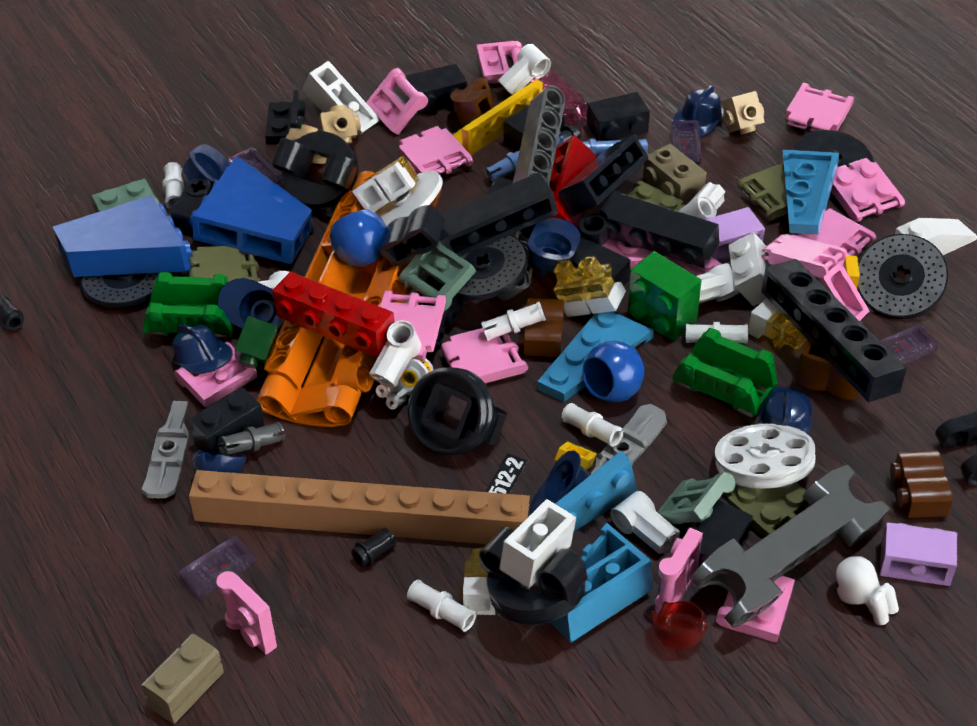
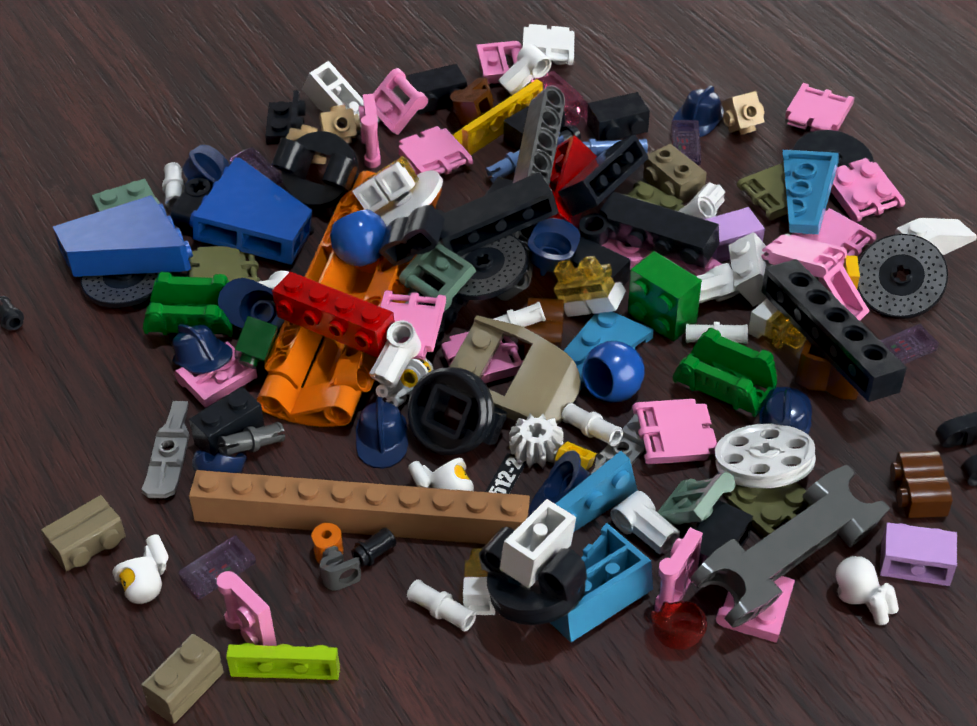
none -> dark tan brick [41,495,126,572]
none -> white piece [112,535,168,604]
none -> lime plate [226,643,340,680]
none -> dark grey leg [311,523,361,591]
none -> dark blue piece [356,396,408,469]
none -> bright pink plate [358,94,381,168]
none -> white piece [408,458,474,491]
none -> dark tan slope [449,315,581,425]
none -> white gear [509,414,563,468]
none -> white plate [522,24,574,65]
none -> bright pink plate [632,399,717,464]

